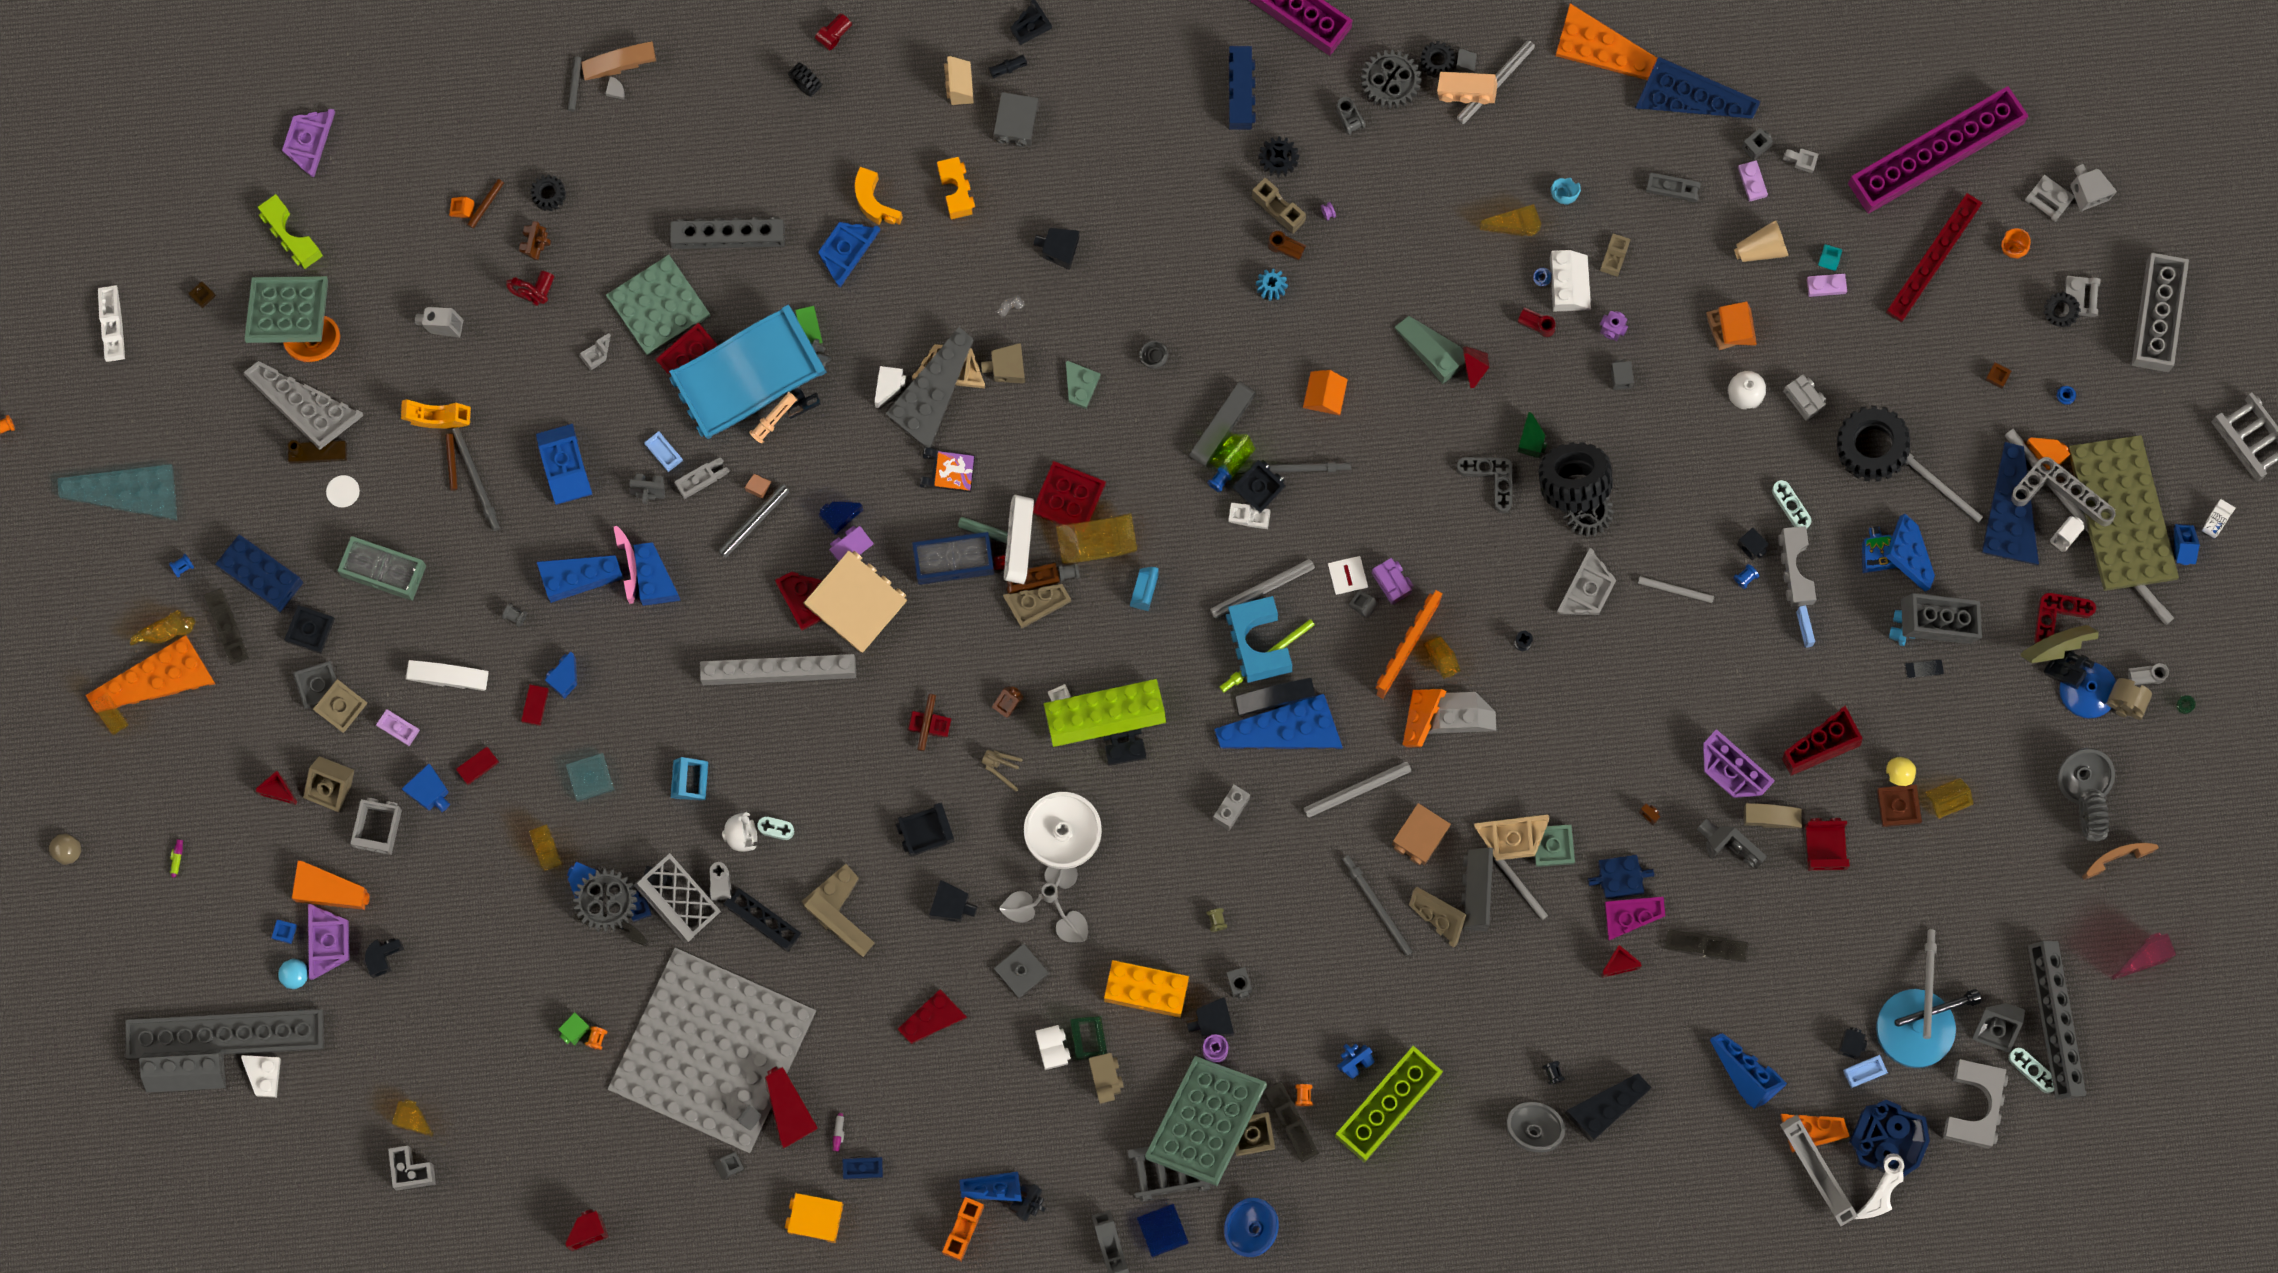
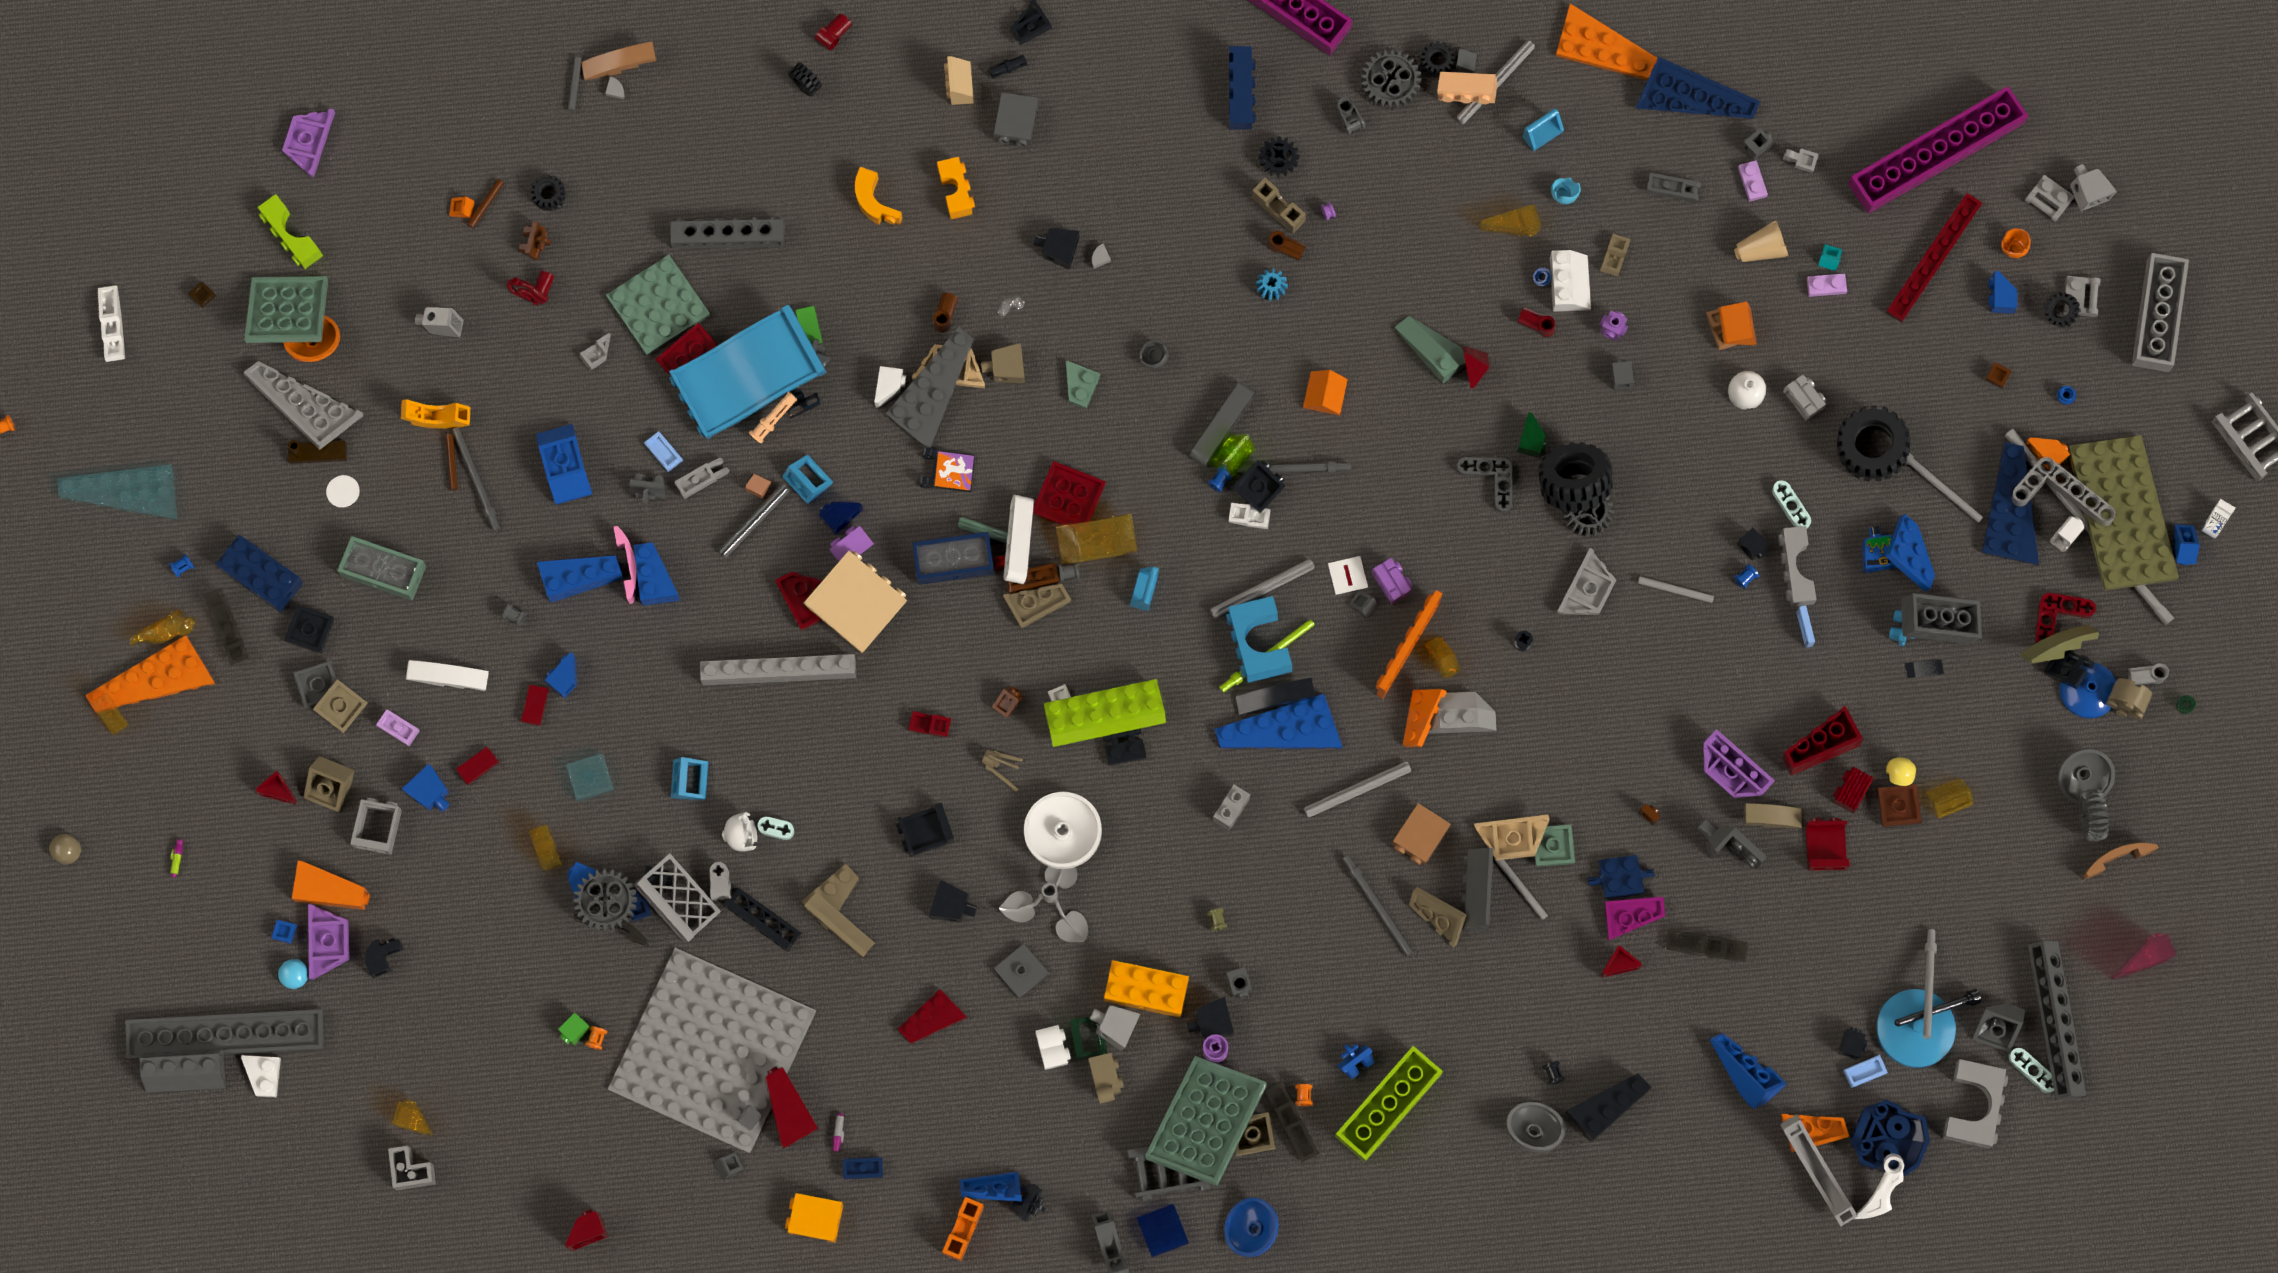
blue wing [818,222,880,287] -> none
reddish brown bar [917,694,936,751] -> none
none -> dark azure tile [783,455,833,504]
none -> reddish brown piece [933,292,958,333]
none -> light grey torso [1090,1005,1140,1051]
none -> light grey tile [1092,244,1111,269]
none -> dark azure tile [1522,108,1564,152]
none -> dark red brick [1832,767,1874,814]
none -> blue slope [1988,271,2017,314]

